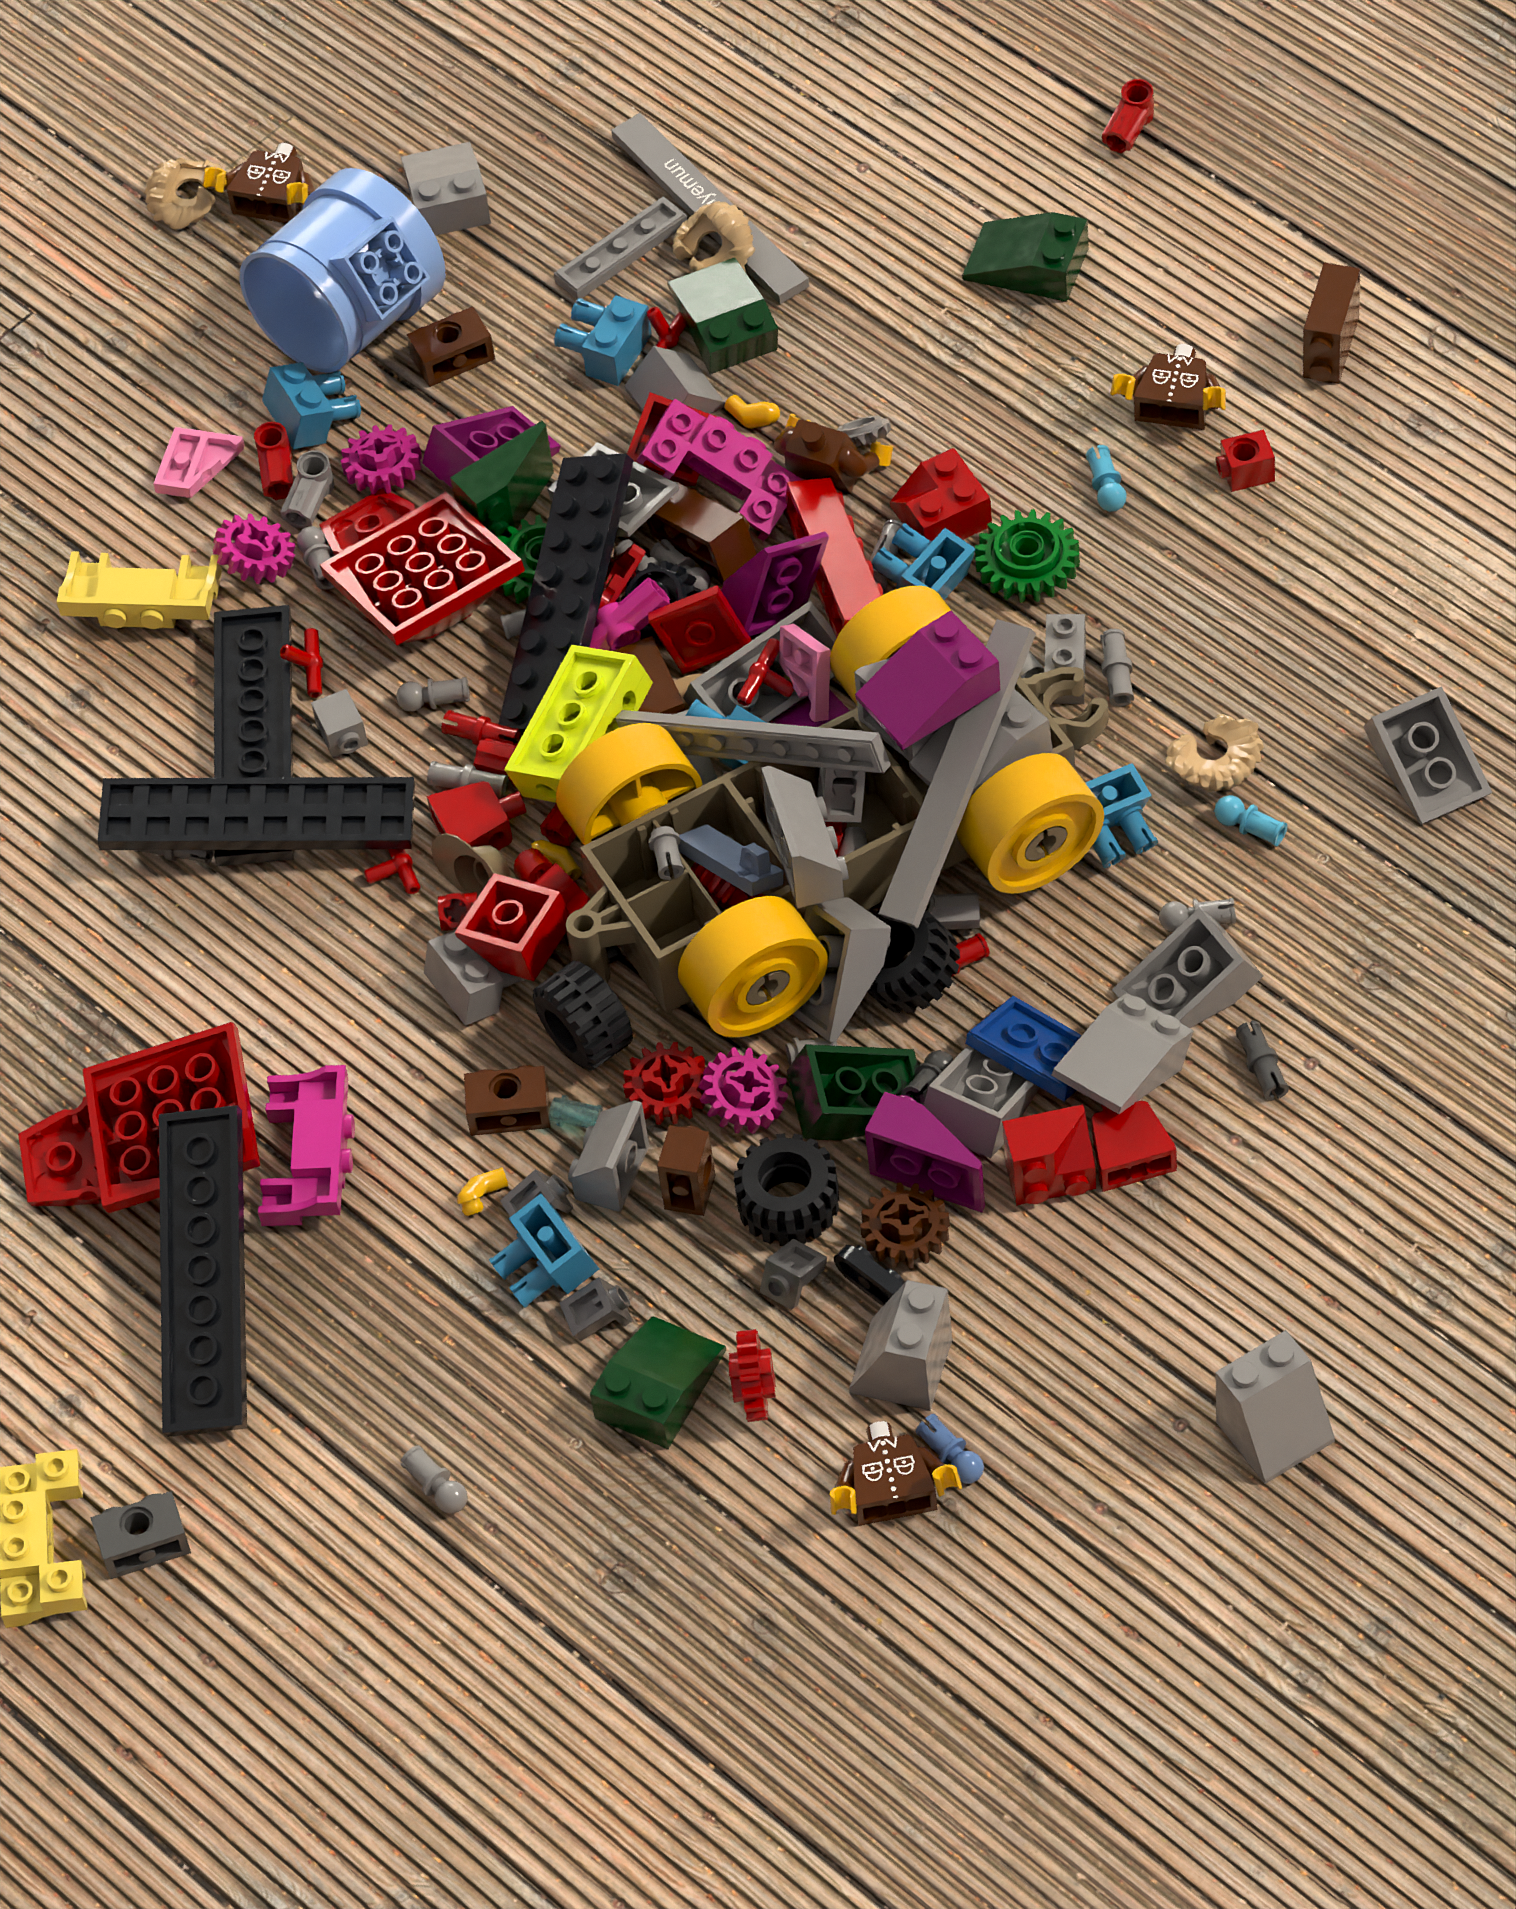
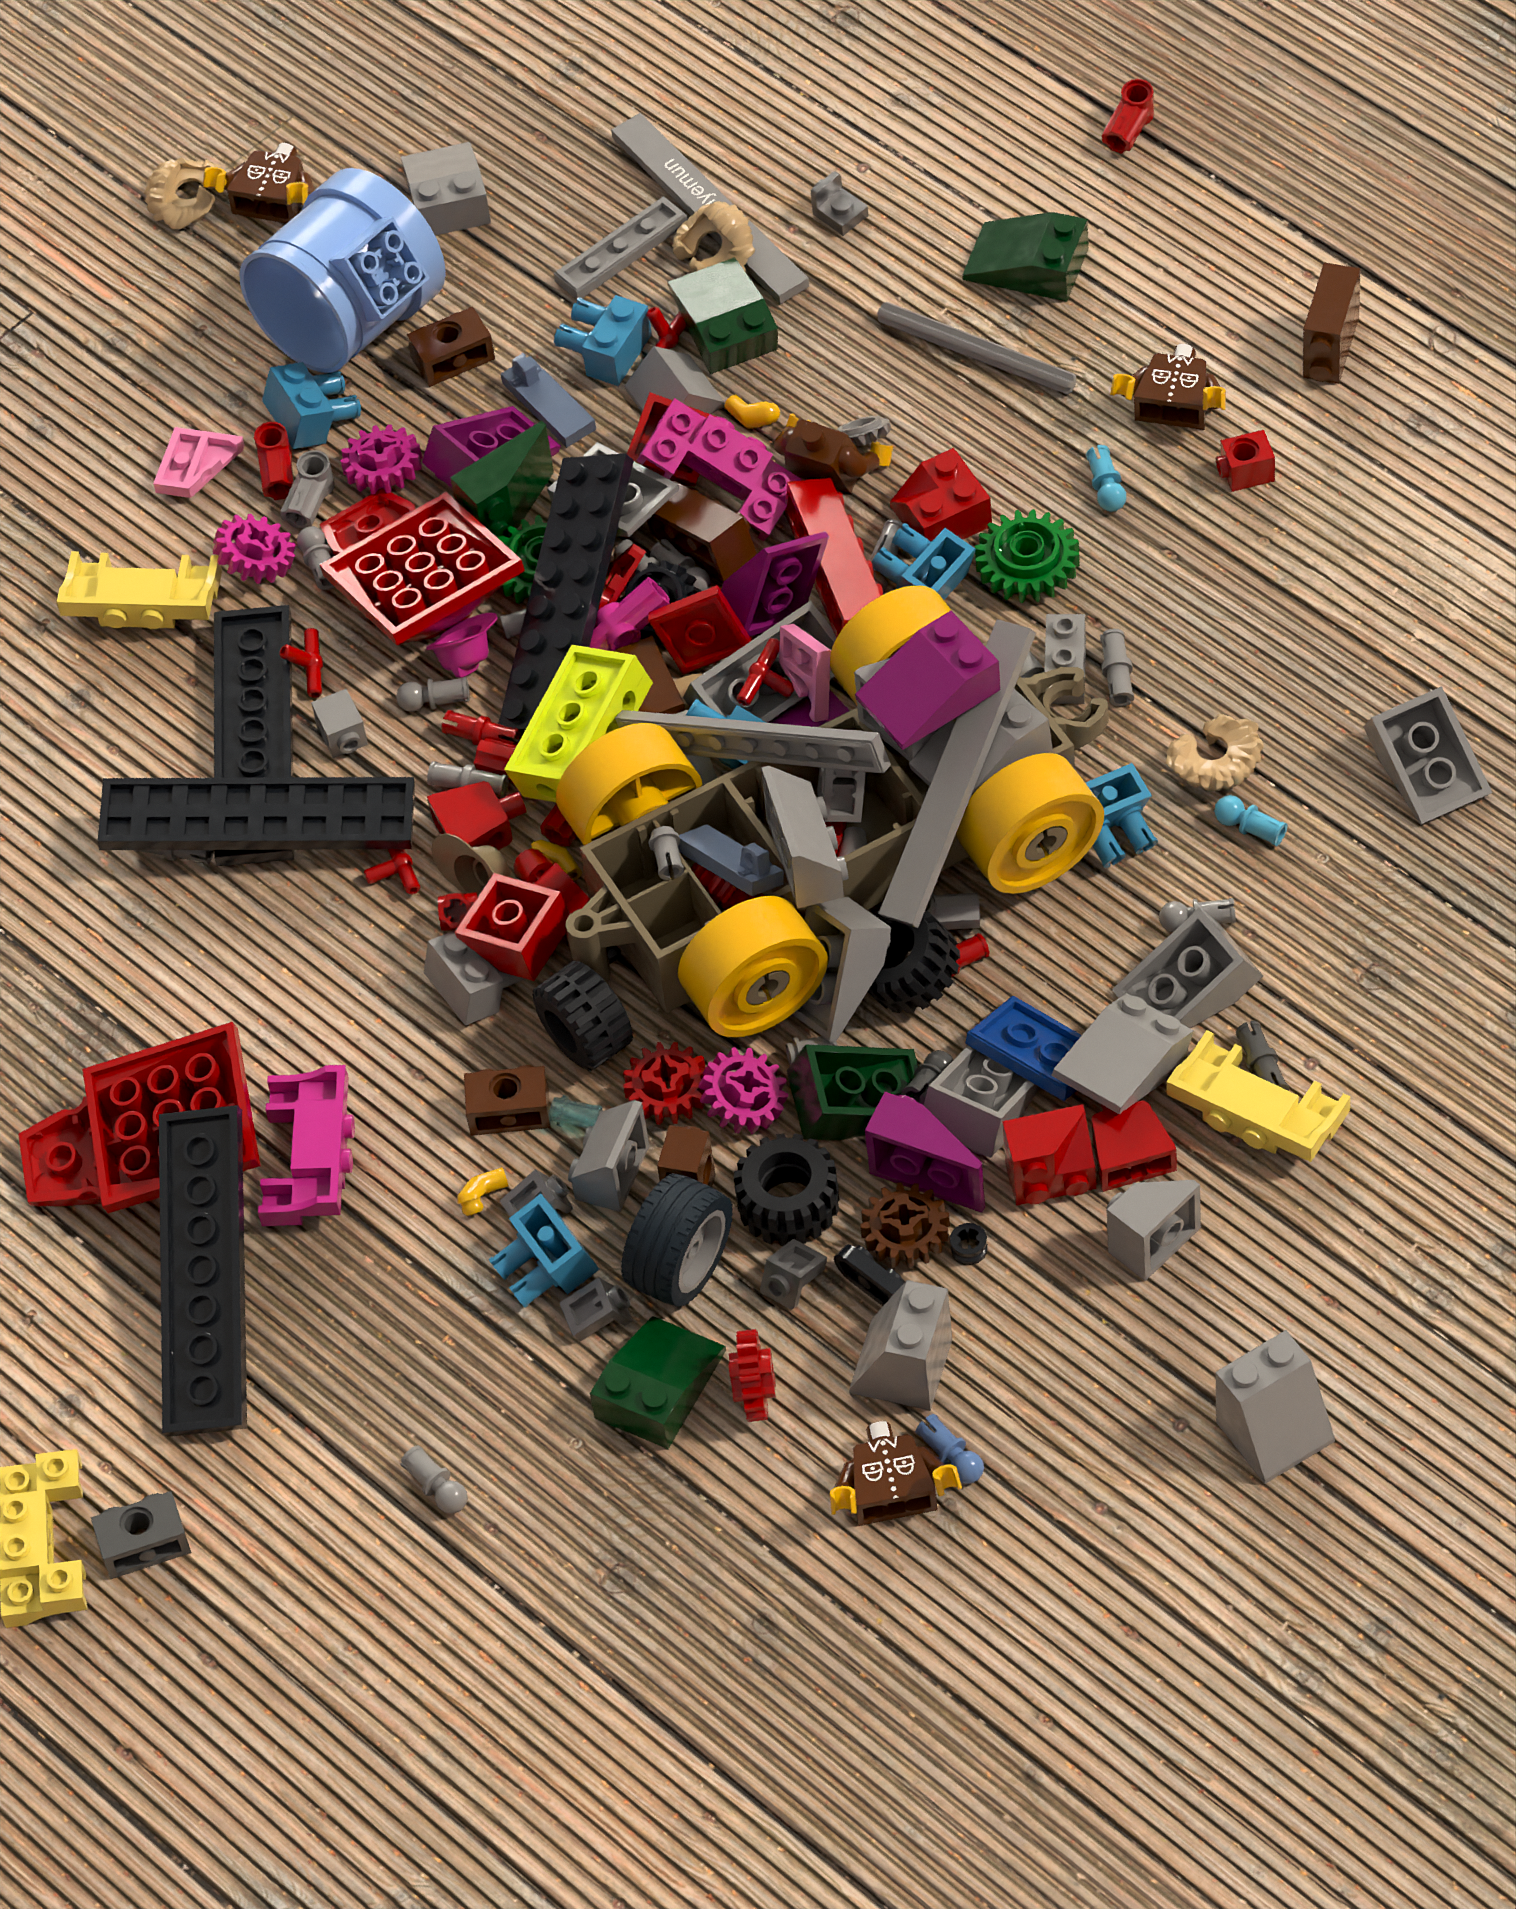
none -> dark pink piece [426,612,497,678]
none -> sand blue hinge [501,353,596,448]
none -> black wheel [621,1173,733,1307]
none -> flat silver bracket [811,171,869,236]
none -> light grey axle [877,302,1076,394]
none -> black bush [950,1223,988,1265]
none -> light grey slope [1106,1180,1201,1281]
none -> light yellow bracket [1166,1030,1351,1162]

